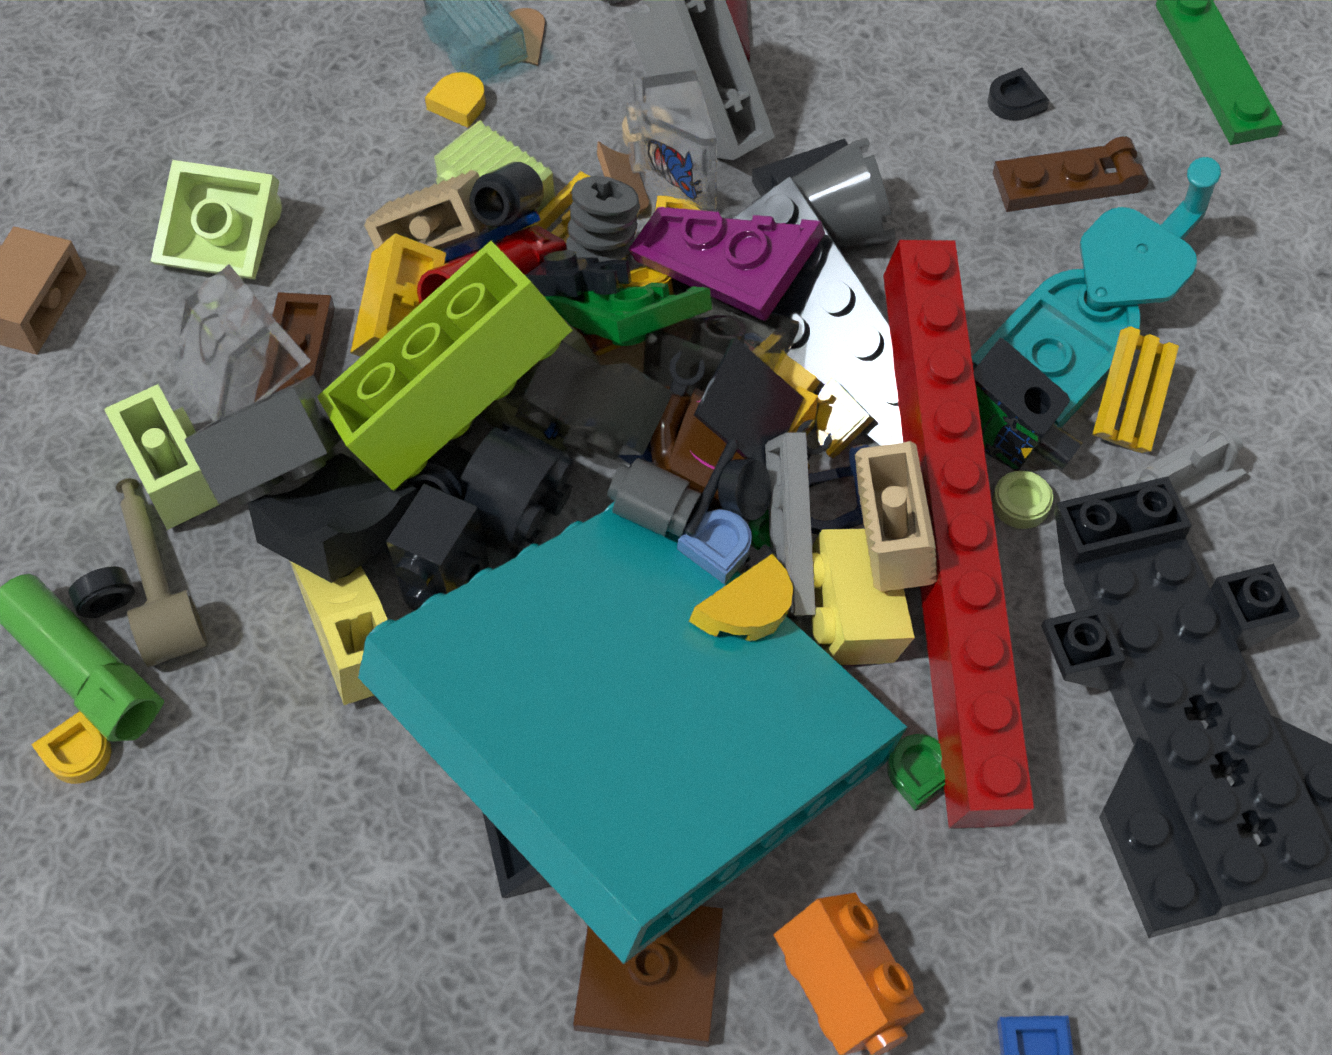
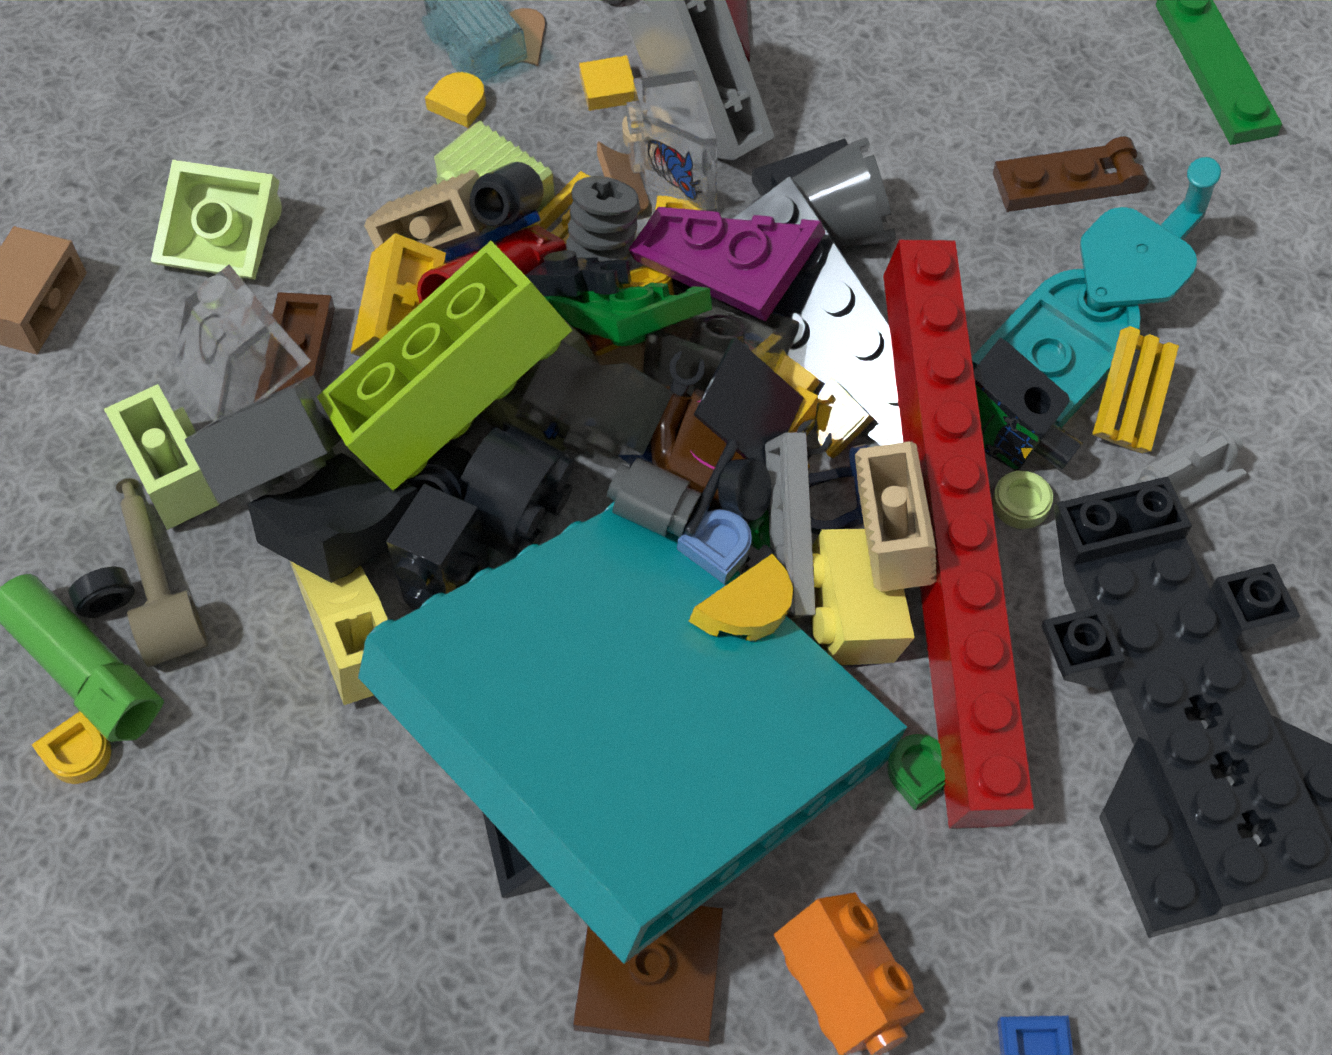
black tile [987,67,1049,121] -> none
none -> yellow tile [579,55,637,111]

